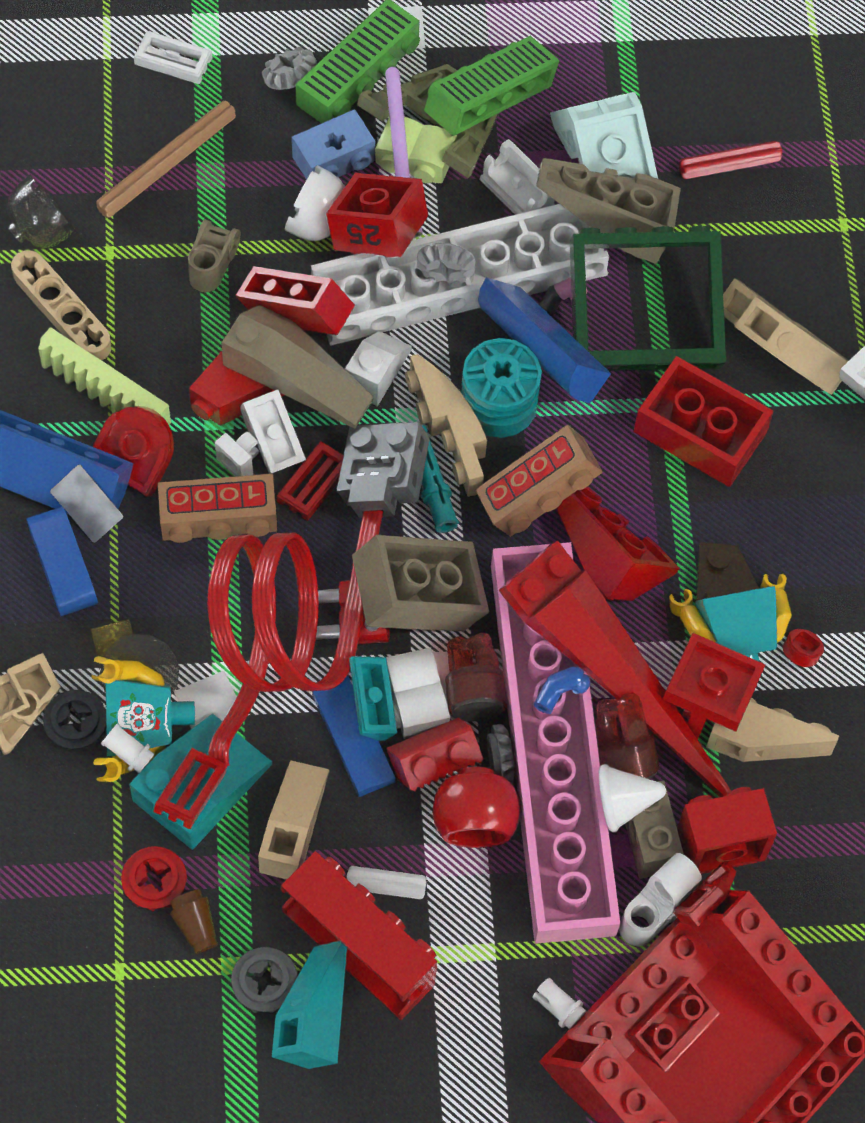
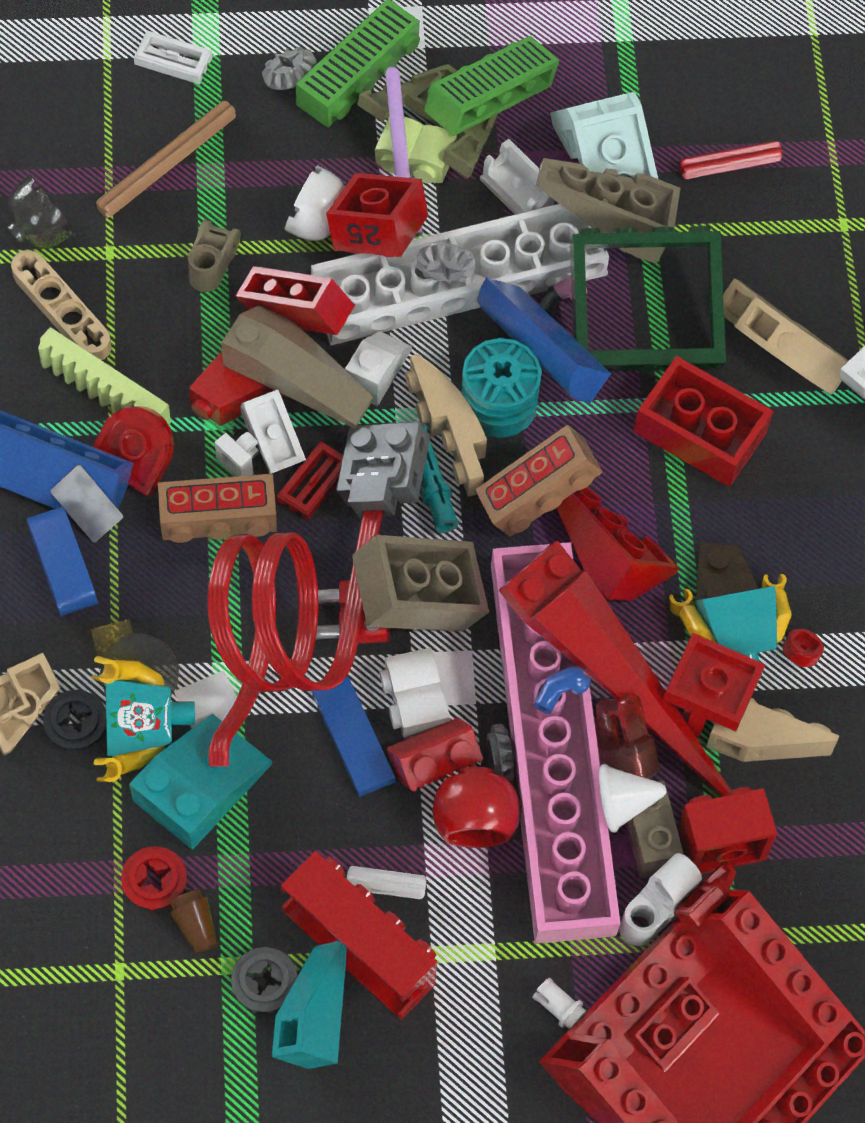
white pin [101,724,154,773] -> none
red tile [153,748,228,829] -> none
tan slope [258,760,329,879] -> none
medium blue brick [292,109,375,180] -> none
teal slope [349,656,397,740] -> none
clear red piece [445,633,507,721] -> none

